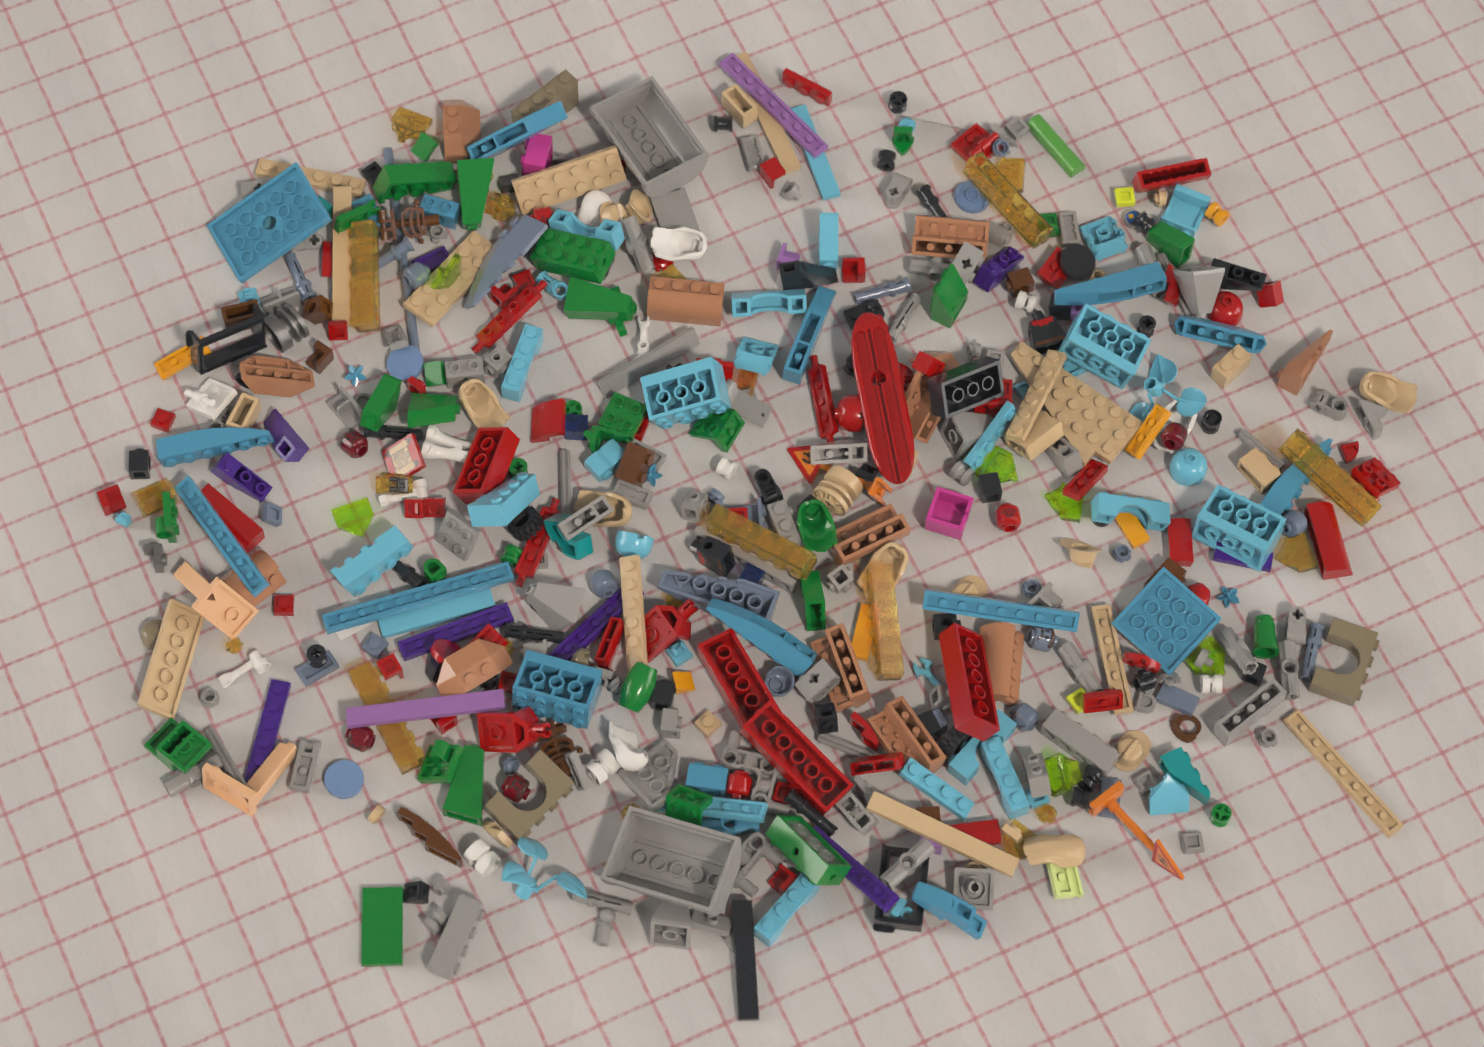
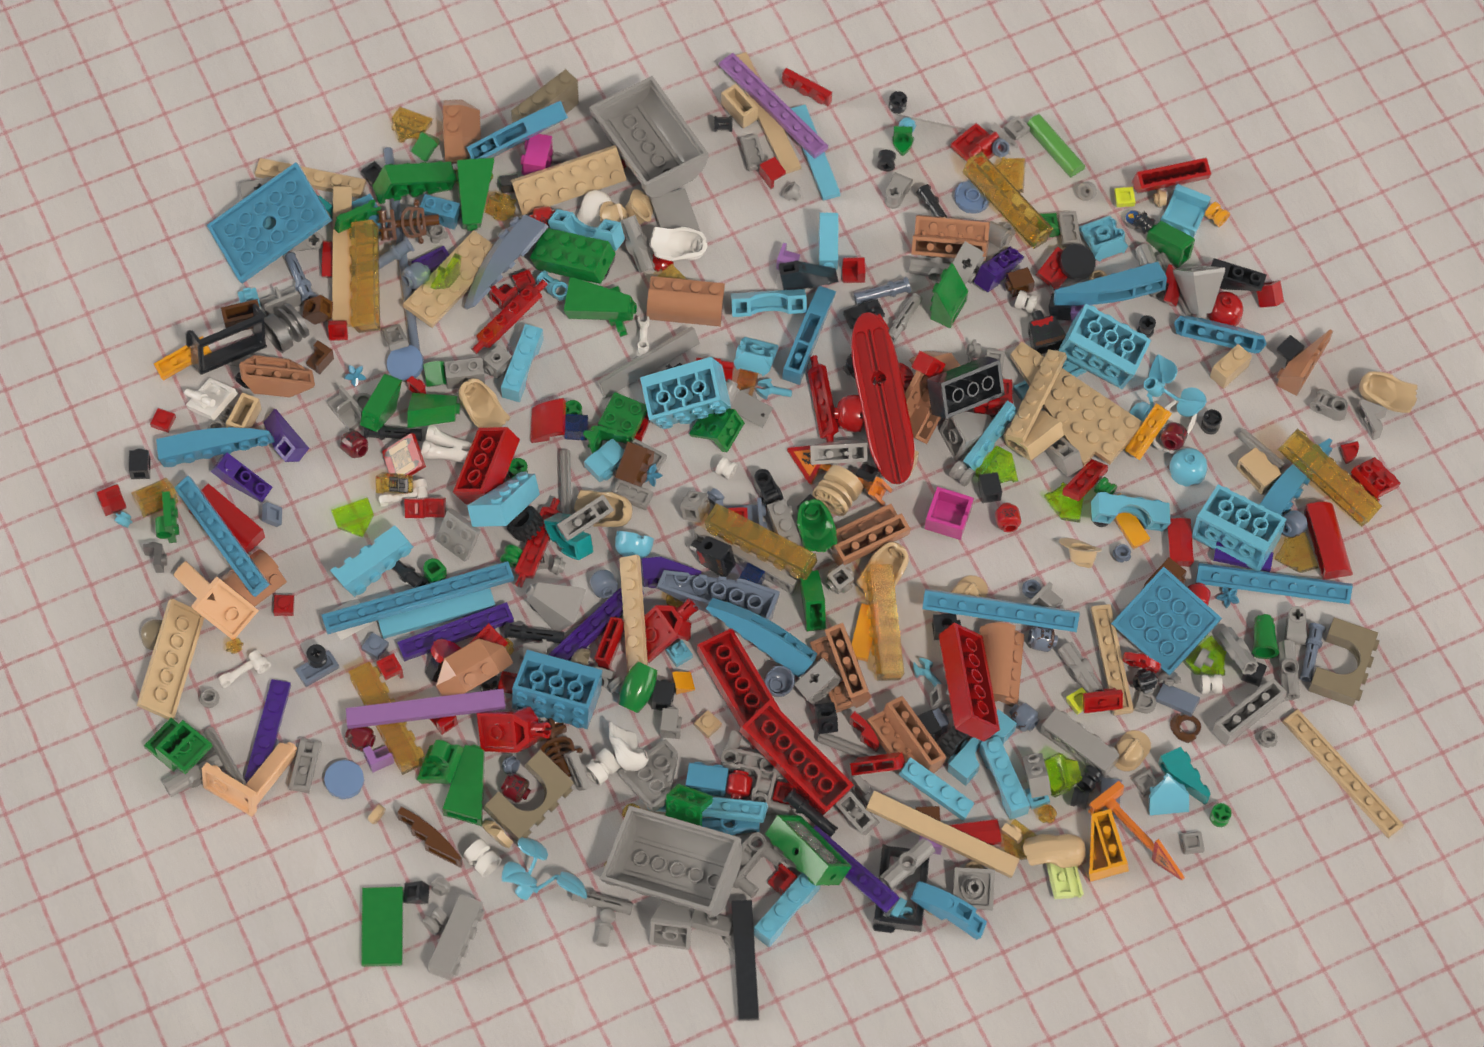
none -> medium lavender panel [363,746,394,773]
none -> light grey plate [550,557,566,575]
none -> dark purple slope [642,557,701,588]
none -> medium azure bar [756,379,792,400]
none -> light grey tile [1077,182,1097,201]
none -> light orange wedge [1089,809,1129,882]
none -> green wheel [1094,477,1118,495]
none -> dark azure plate [1196,563,1353,604]
none -> black panel [1276,335,1305,367]

